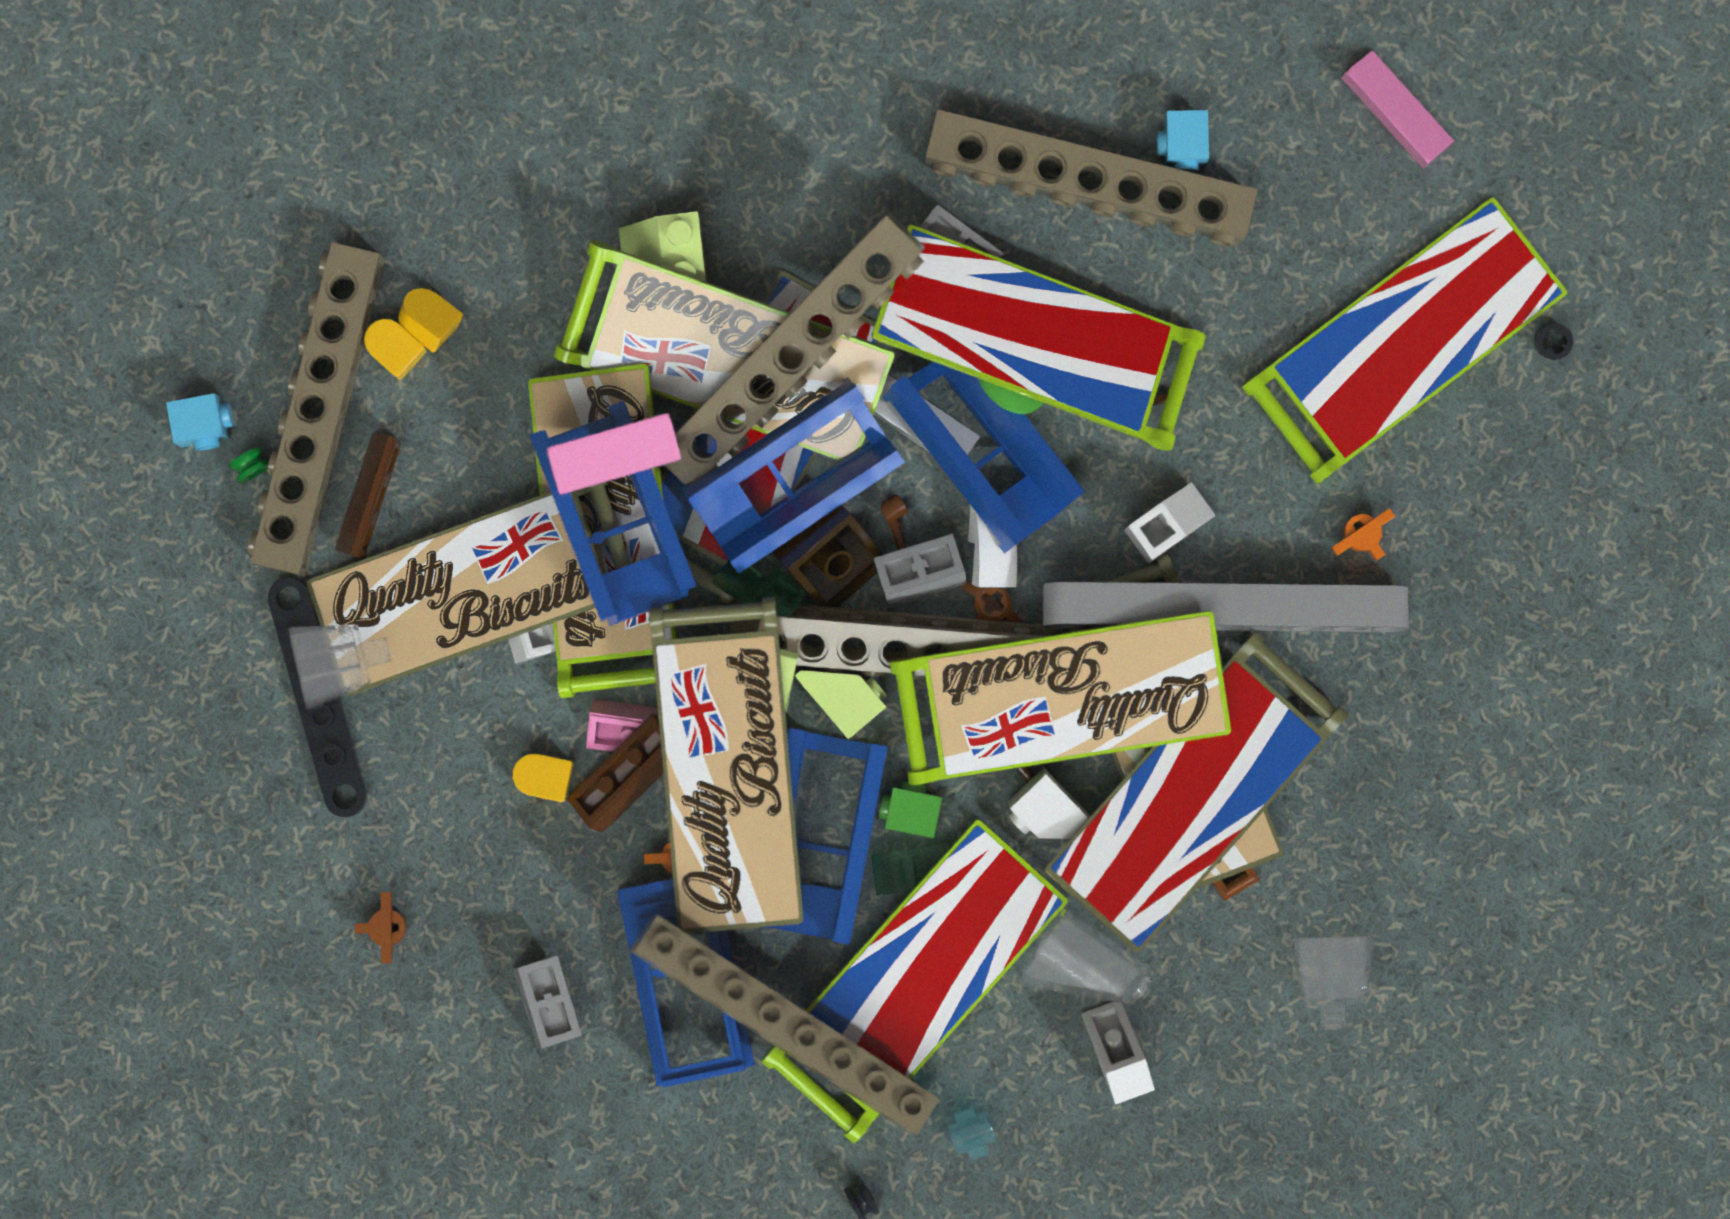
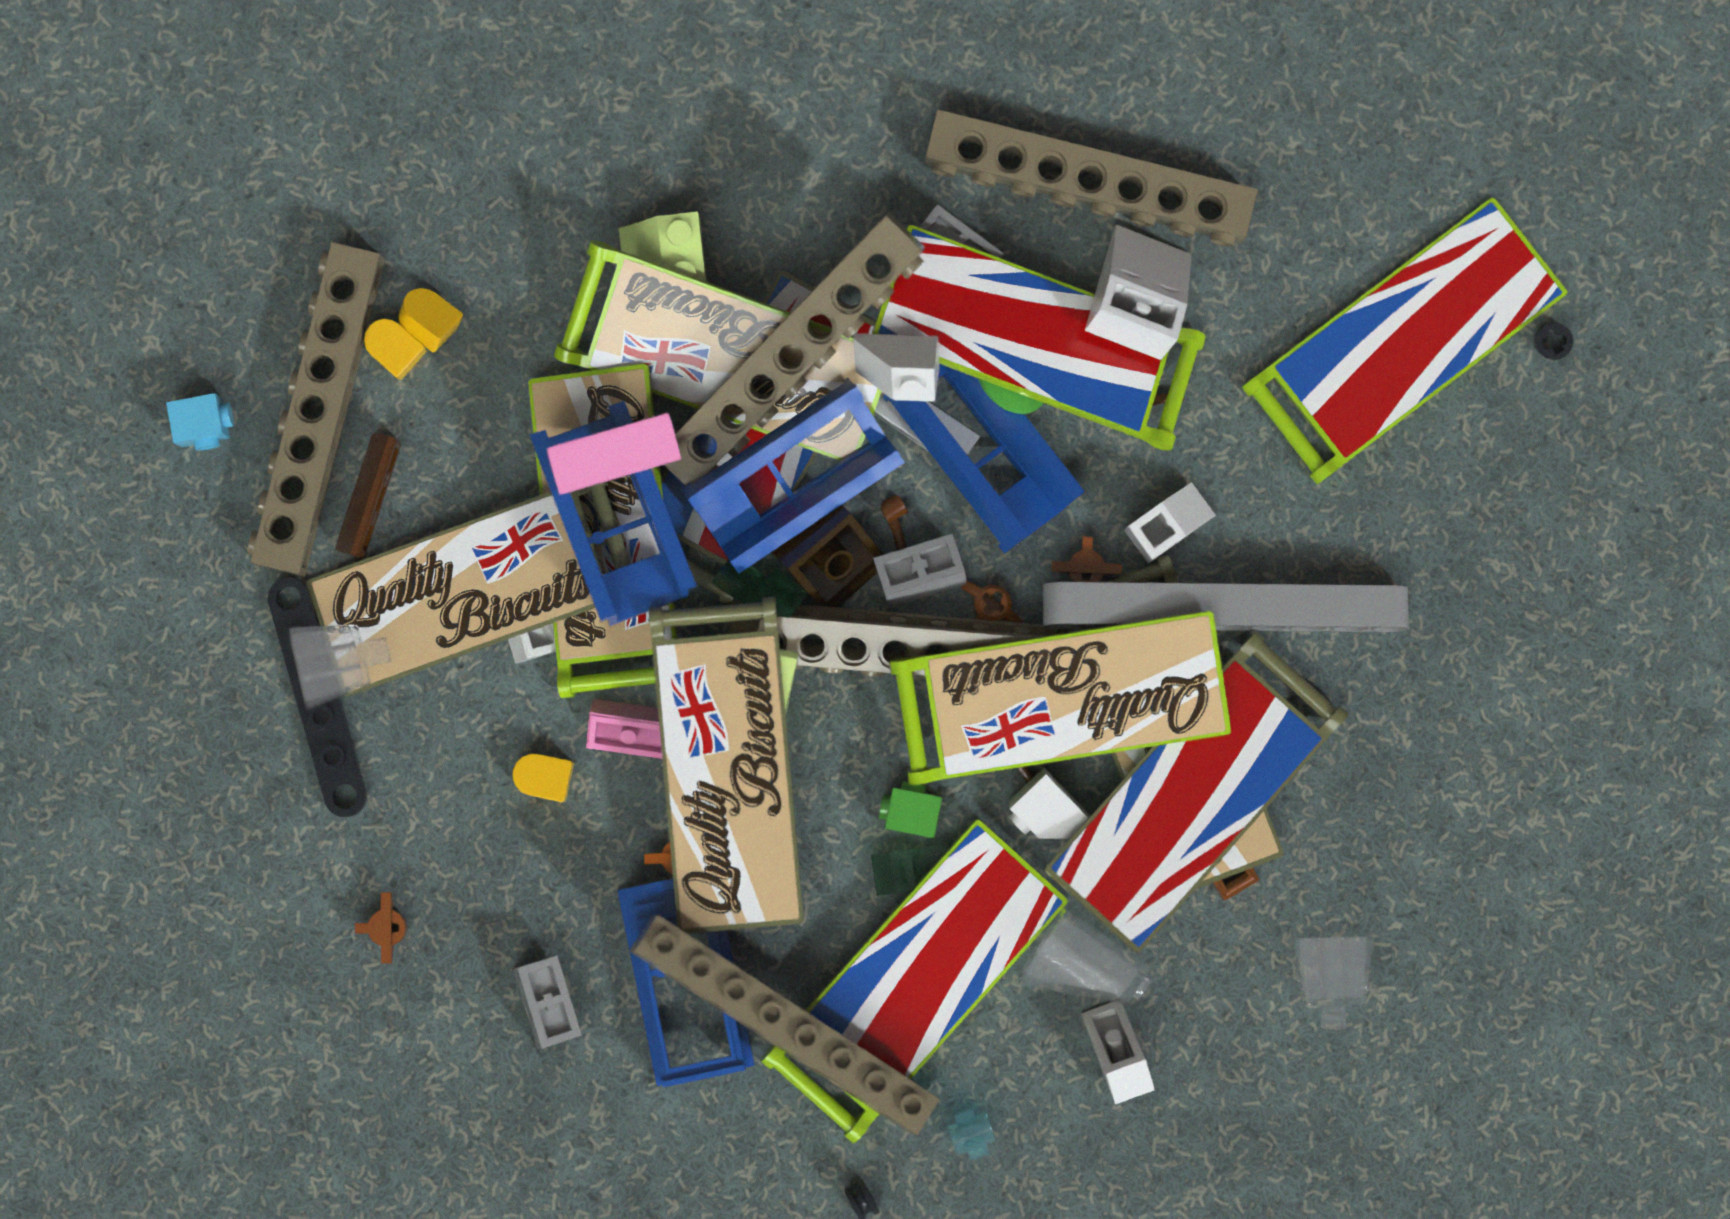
green bush [228,447,269,484] -> none
reddish brown slope [566,713,664,832] -> none
blue piece [762,728,887,944] -> none
yellowish green slope [795,670,887,740] -> none
white slope [968,505,1017,587] -> none
medium azure brick [1156,110,1209,173] -> none
orange piece [1331,508,1396,561] -> none
bright pink slope [1342,50,1454,169] -> none
none -> white slope [854,334,939,401]
none -> dark orange piece [1051,537,1122,582]
none -> white slope [1085,225,1192,360]

